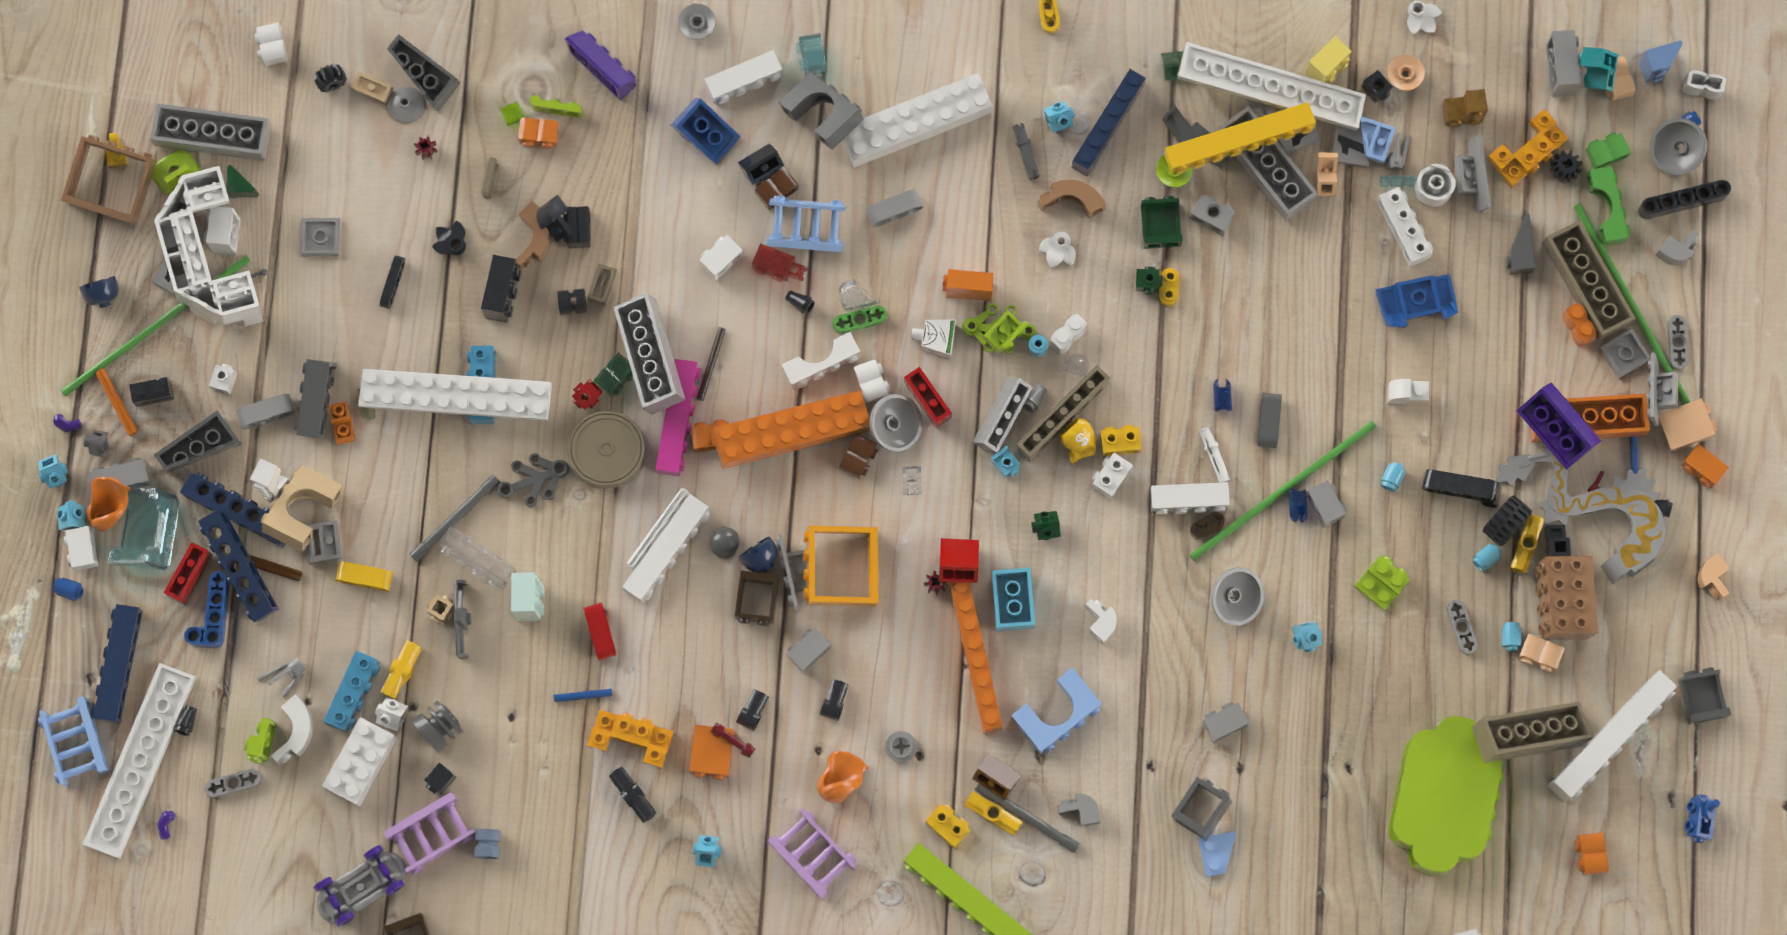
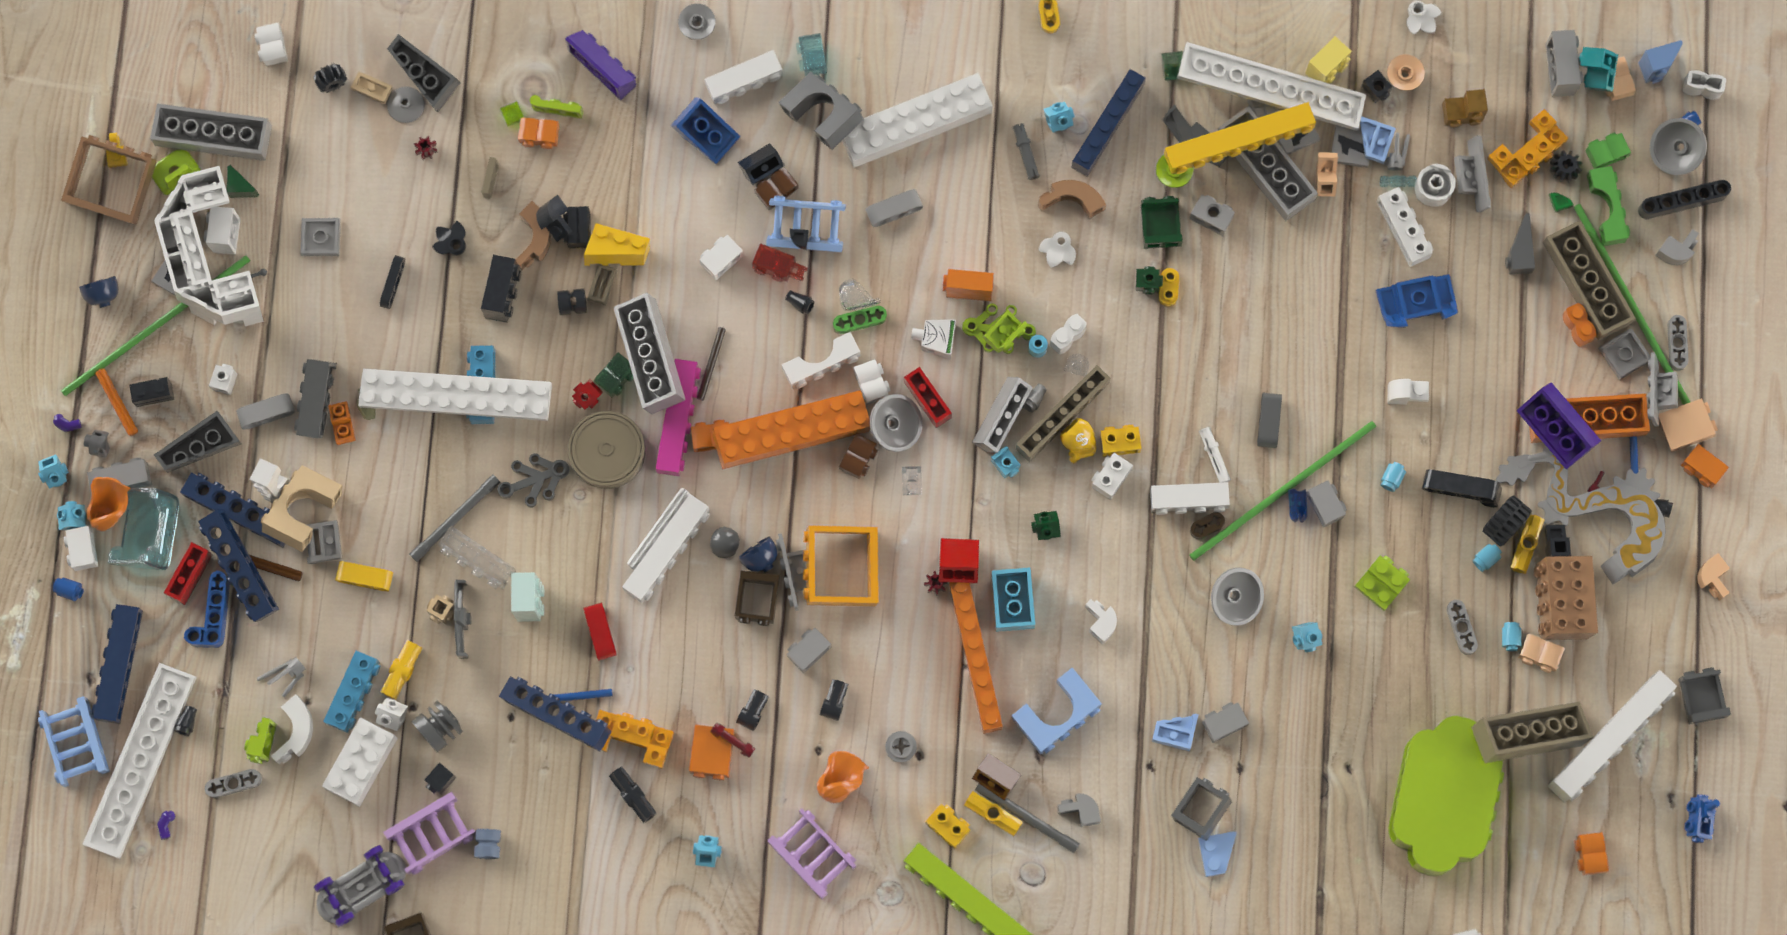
clear blue piece [1213,378,1233,412] -> none
none -> dark blue brick [499,676,612,752]
none -> yellow wedge [584,223,650,266]
none -> black tile [789,229,809,250]
none -> light blue wing [1152,714,1199,751]
none -> green tile [1549,193,1574,212]

